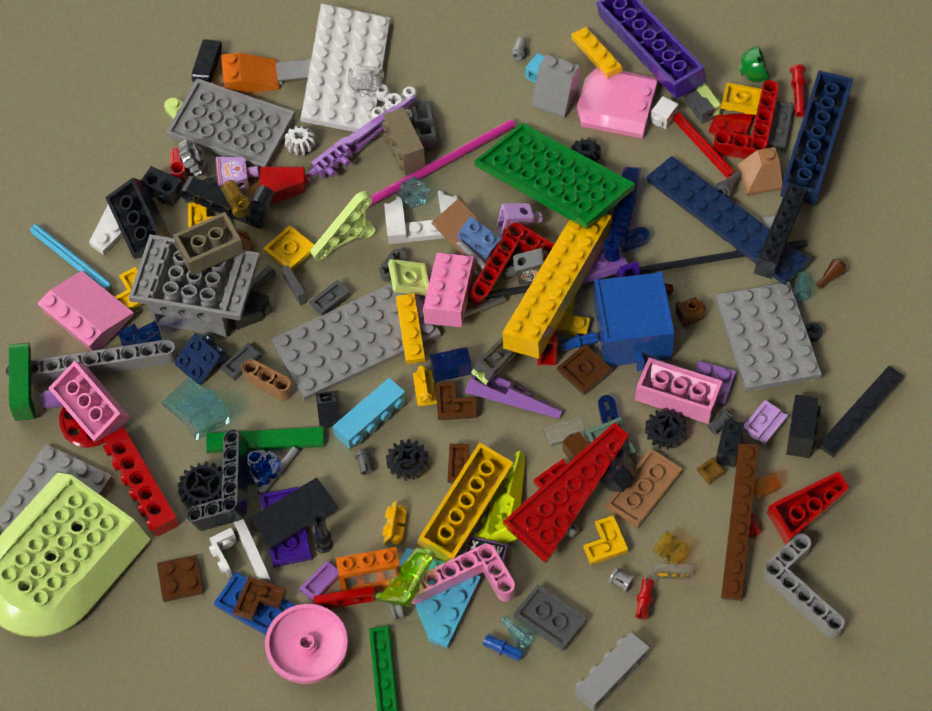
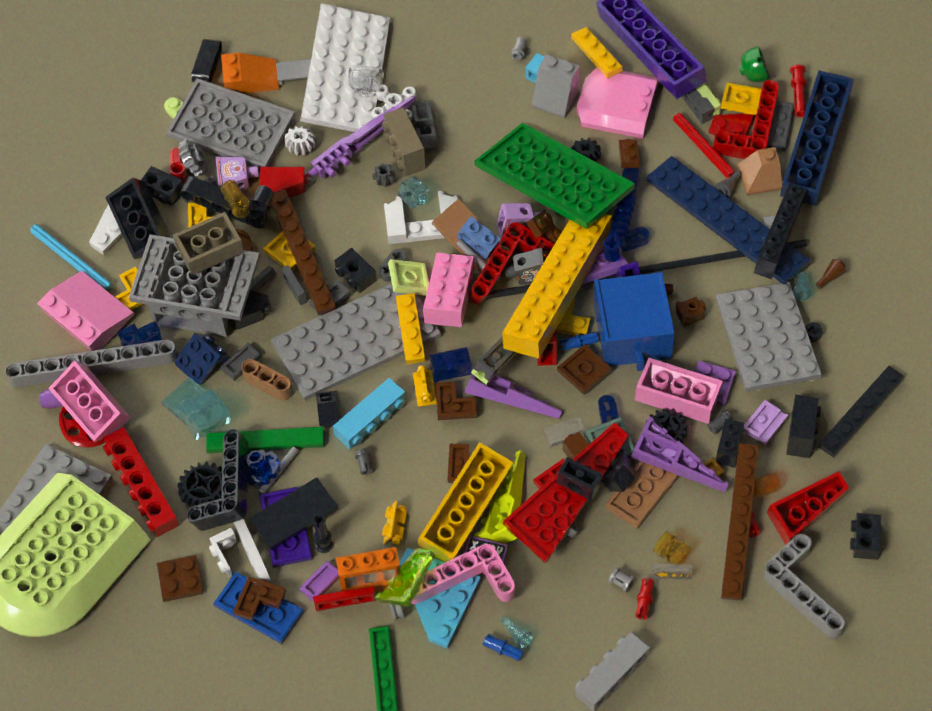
green beam [9,342,35,421] -> none
bright pink dish [265,604,348,684] -> none
yellowish green beam [310,191,376,261] -> none
dark pink piece [368,119,516,208] -> none
black gear [386,439,429,481] -> none
flat silver bar [436,295,506,328] -> none
dark grey plate [513,584,587,651] -> none
yellow plate [583,515,628,566] -> none
white brick [651,96,678,129] -> none
none -> reddish brown plate [272,189,336,315]
none -> black brick [334,247,377,293]
none -> dark grey gear [372,163,395,187]
none -> reddish brown plate [526,210,562,245]
none -> black brick [556,457,603,501]
none -> reddish brown plate [619,139,640,168]
none -> medium lavender wedge [631,416,729,492]
none -> black brick [850,513,881,560]

